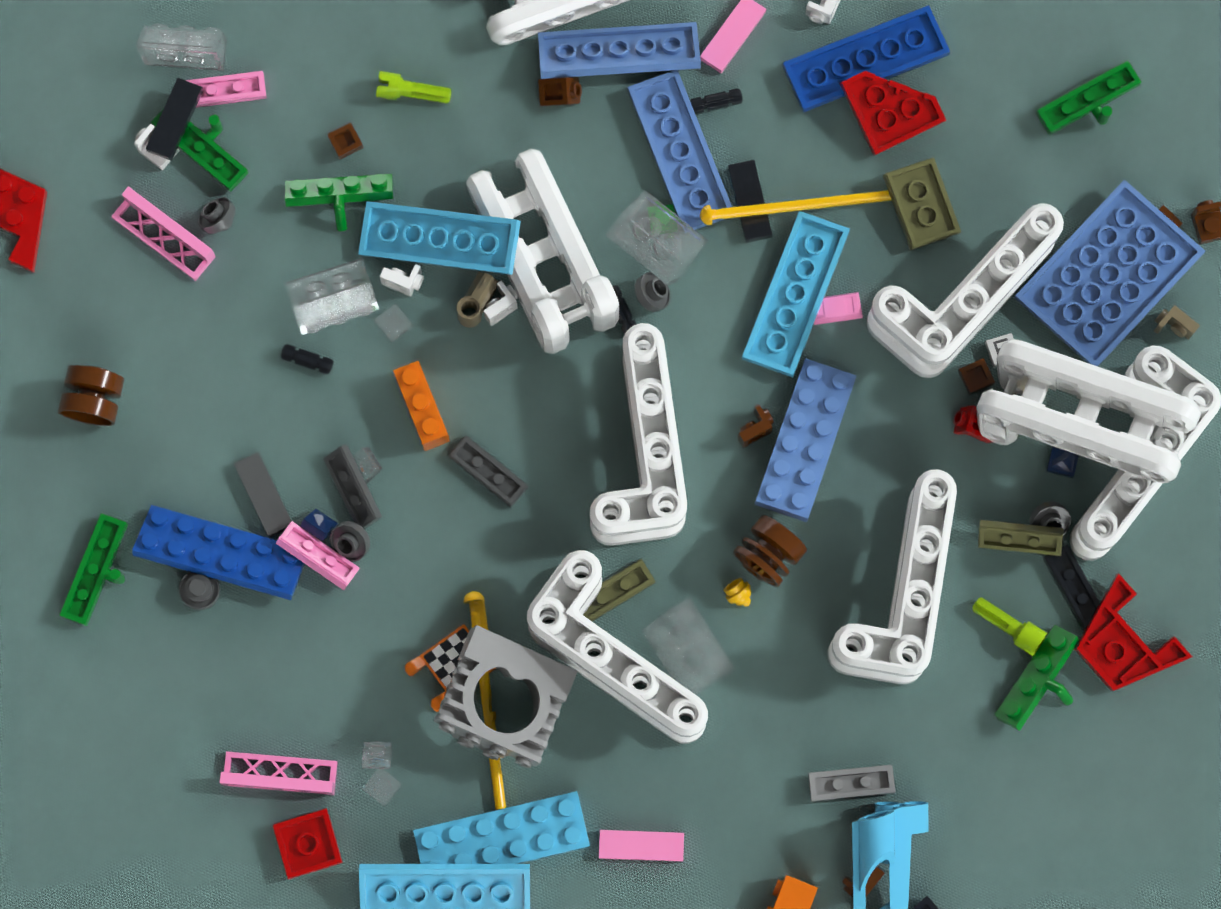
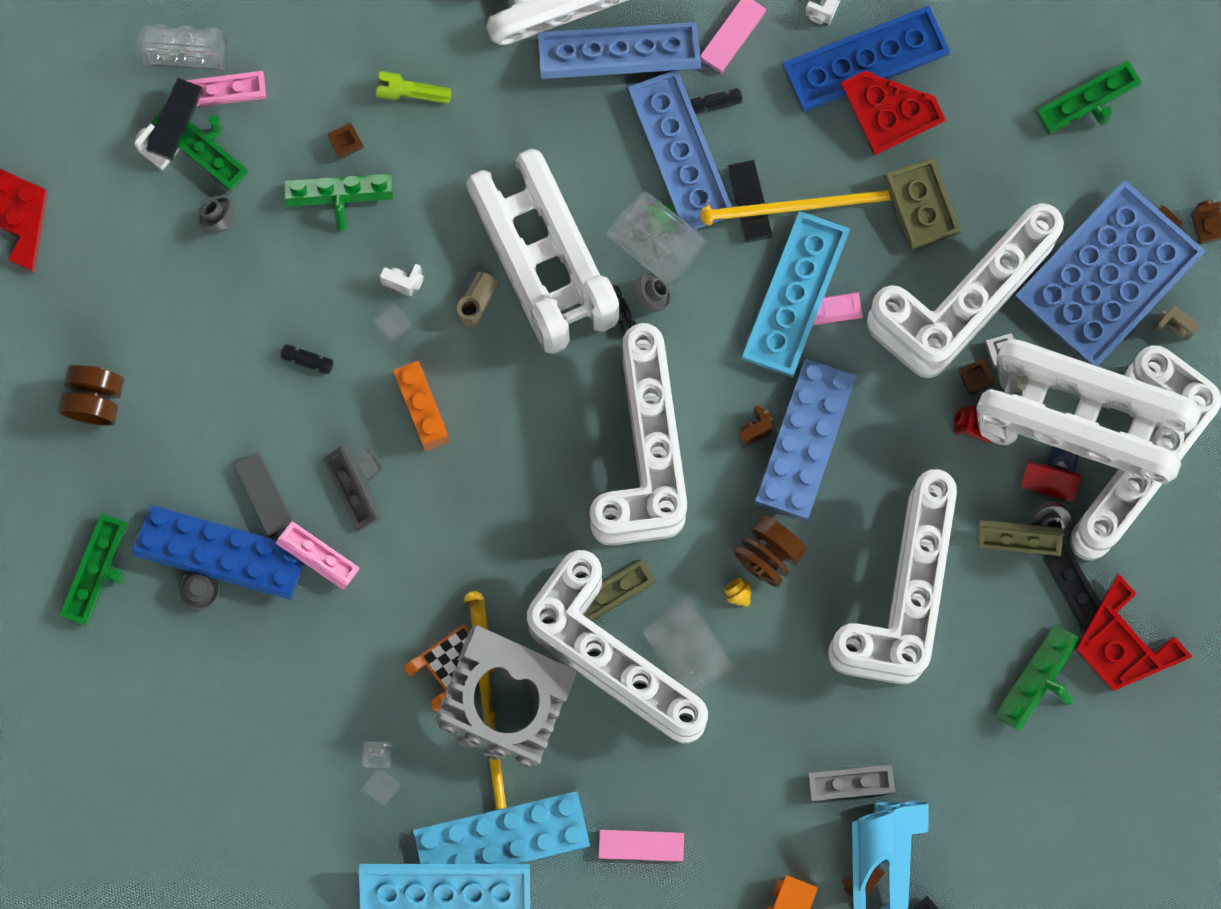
bright pink fence [111,186,216,281] -> none
bright pink fence [220,751,338,795] -> none
red plate [273,808,343,880] -> none
clear slope [285,258,379,335] -> none
dark blue tile [300,509,338,541] -> none
dark grey plate [330,521,370,562] -> none
medium azure plate [358,201,521,275] -> none
dark grey tile [448,435,529,508] -> none
white bracket [484,280,519,326] -> none
reddish brown bracket [538,77,582,106] -> none
lime piece [972,597,1048,656] -> none
none -> red tile [1020,460,1081,502]

